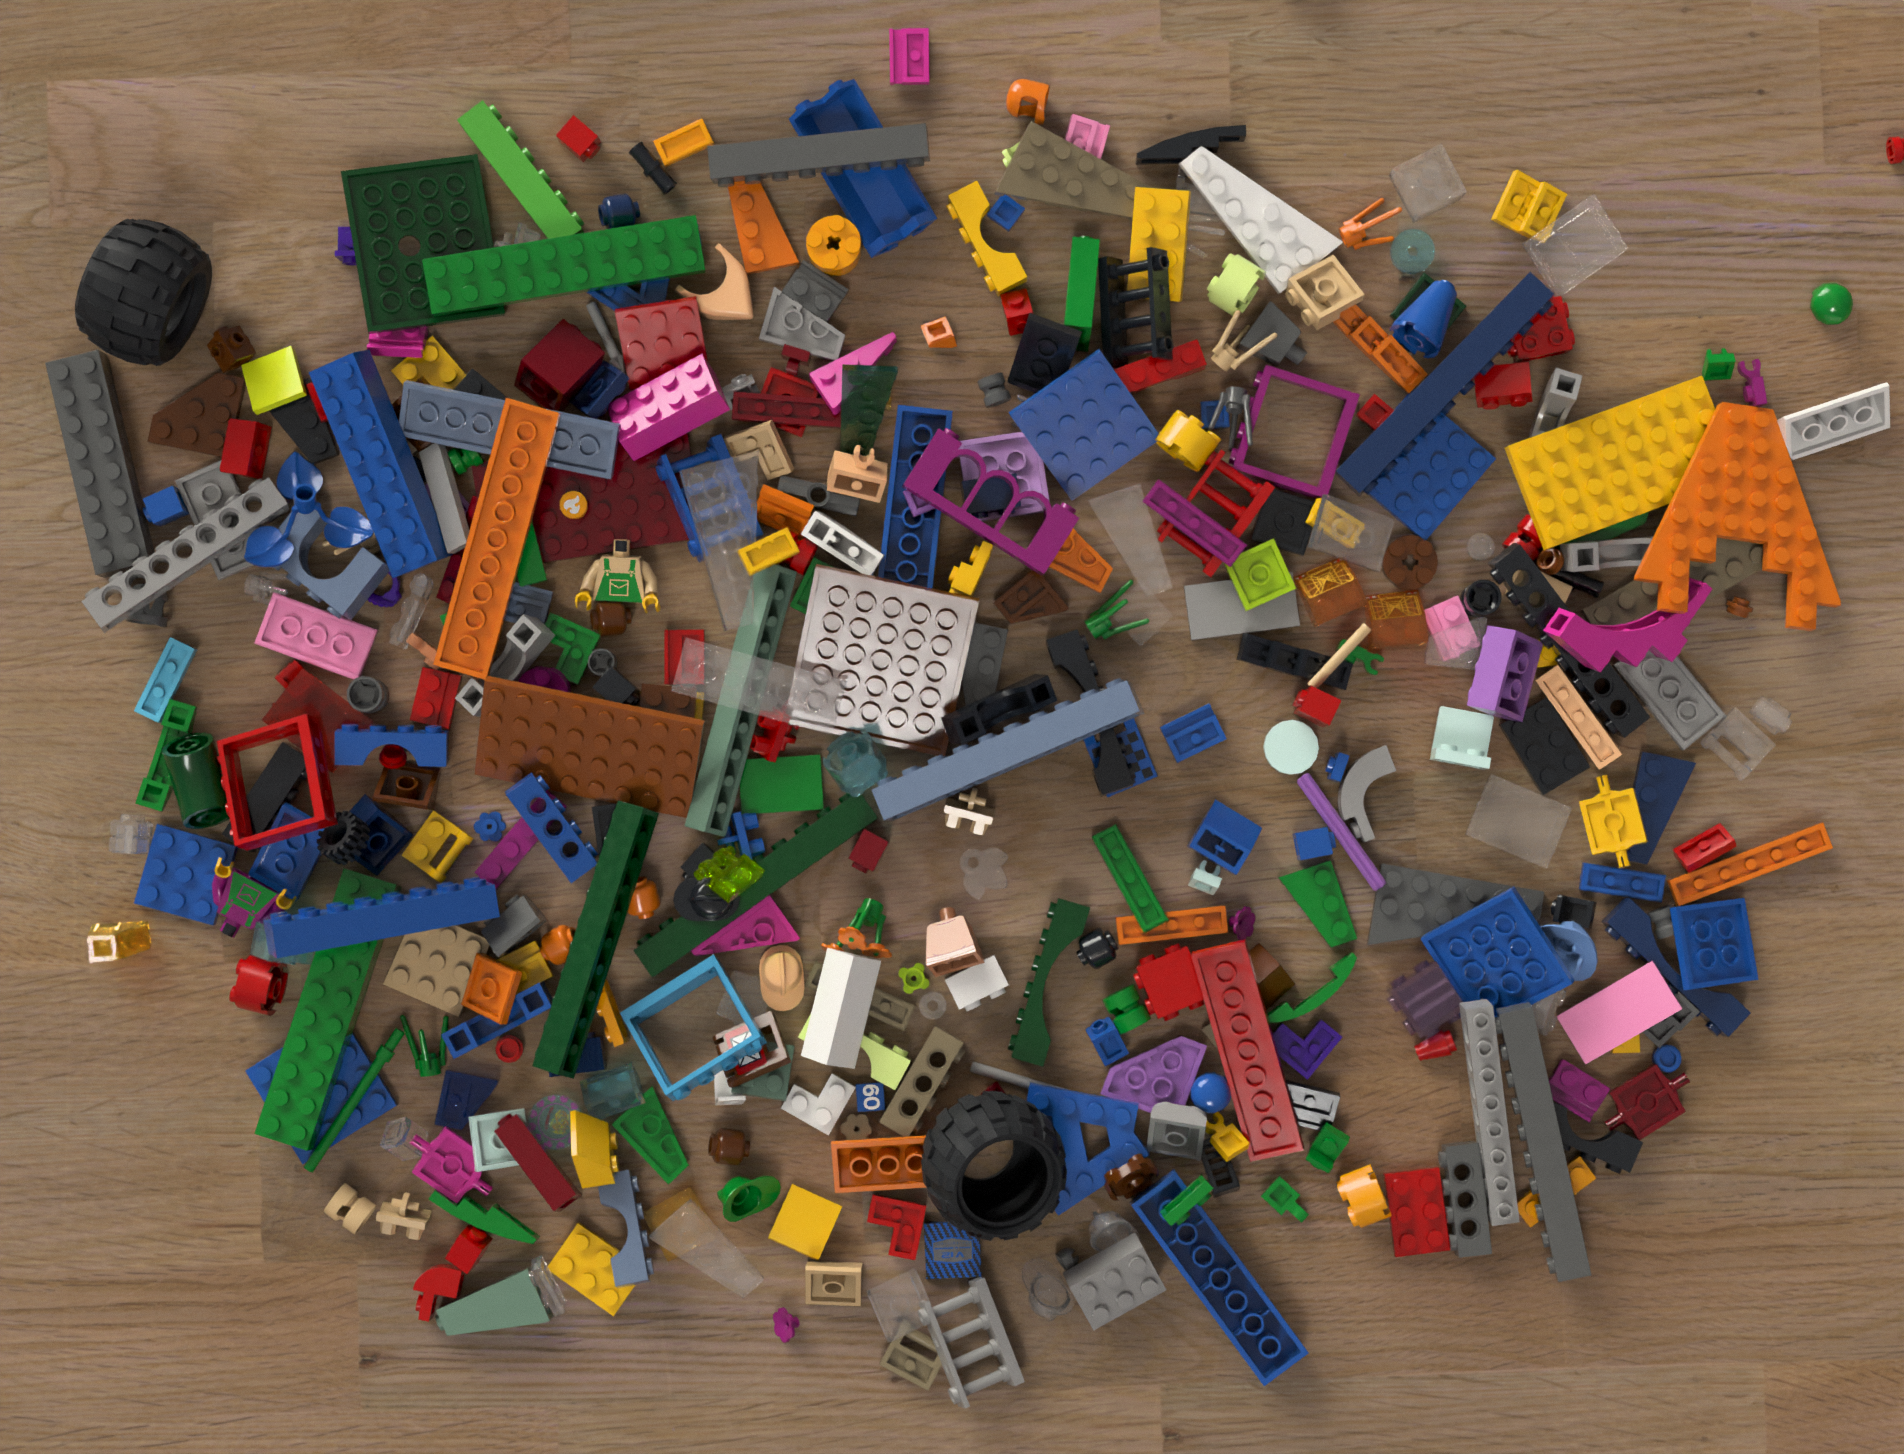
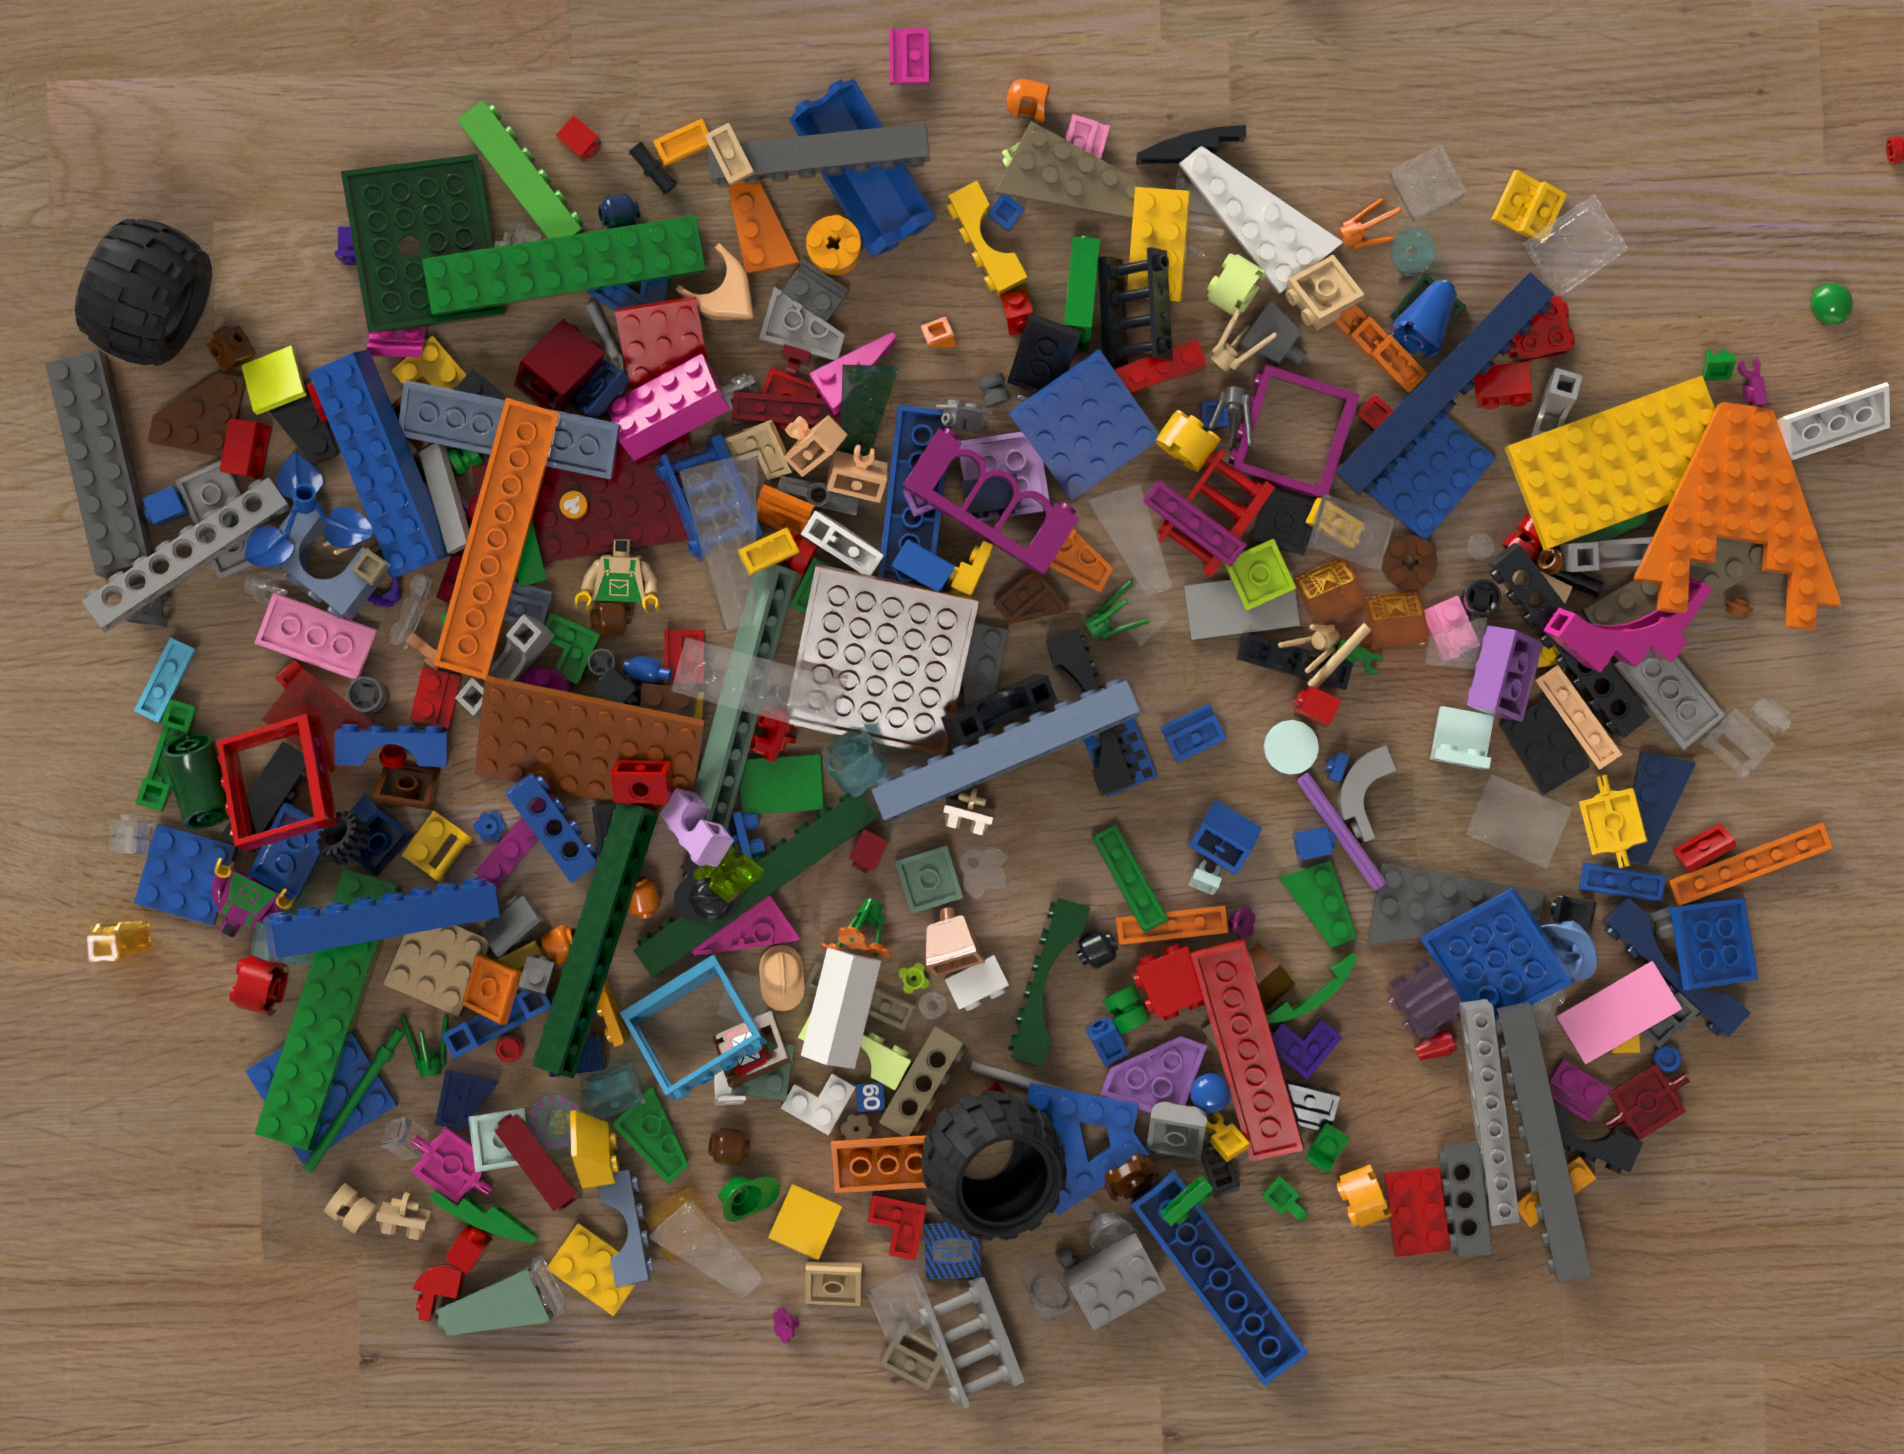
none -> dark tan tile [350,548,391,587]
none -> flat silver bracket [518,955,555,997]
none -> red brick [611,760,674,805]
none -> blue plant [623,656,673,684]
none -> lavender arch [660,788,734,867]
none -> tan plate [705,123,755,186]
none -> light nougat brick [783,415,847,477]
none -> blue slope [892,539,956,591]
none -> sand green plate [895,845,963,914]
none -> light grey hinge [936,400,992,433]
none -> tan plant [1278,624,1340,673]

